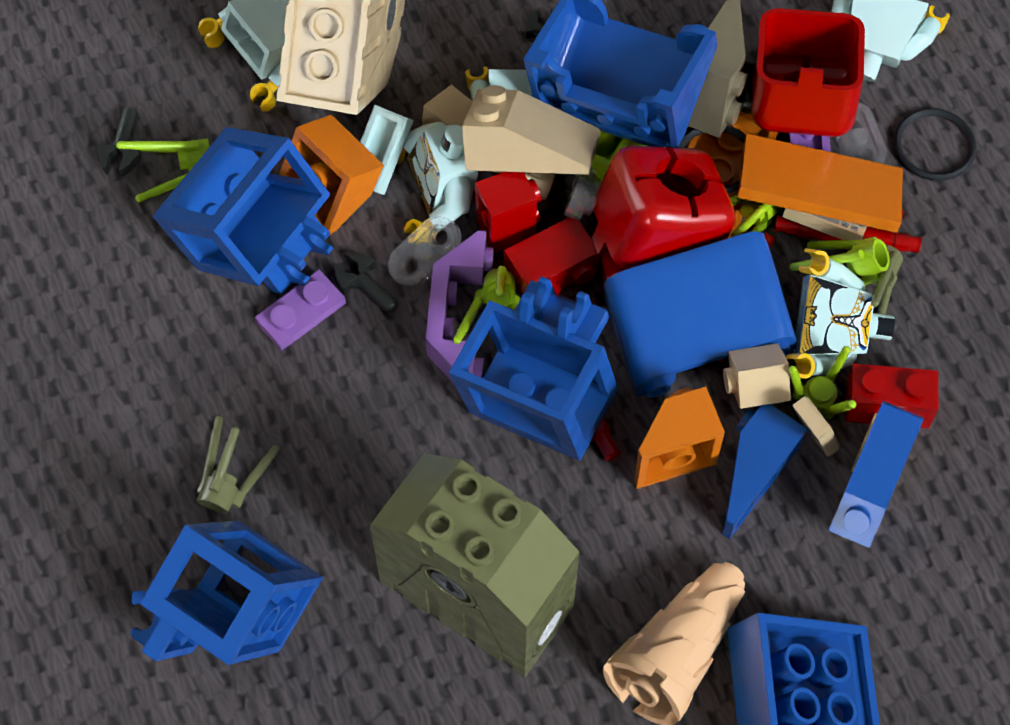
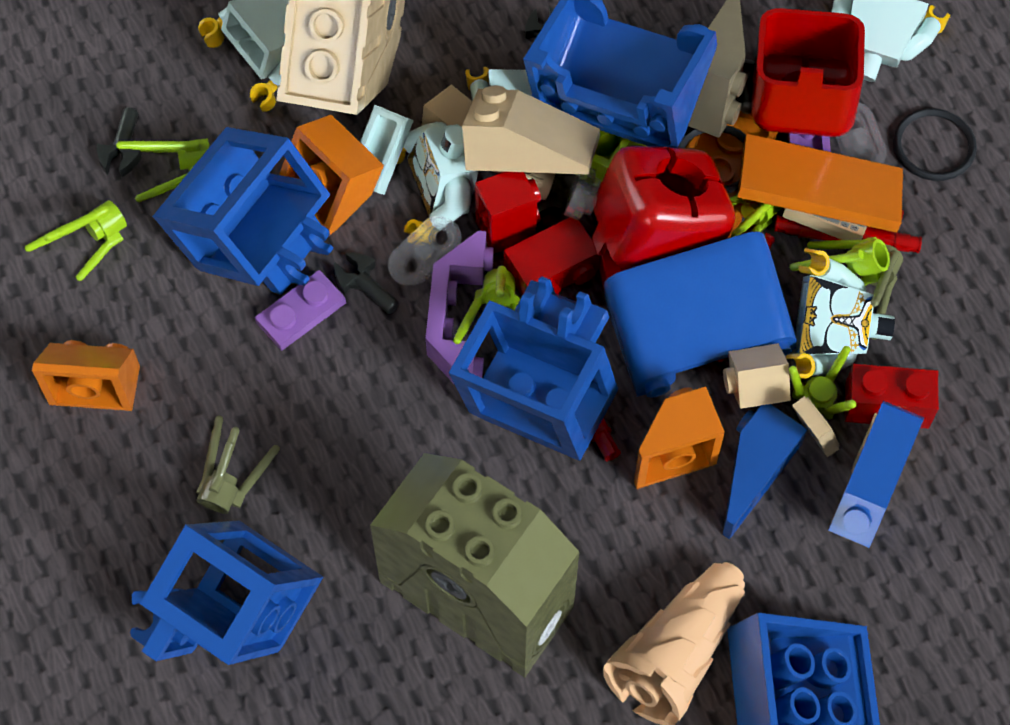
none -> lime plant [24,200,127,281]
none -> orange slope [32,340,140,411]

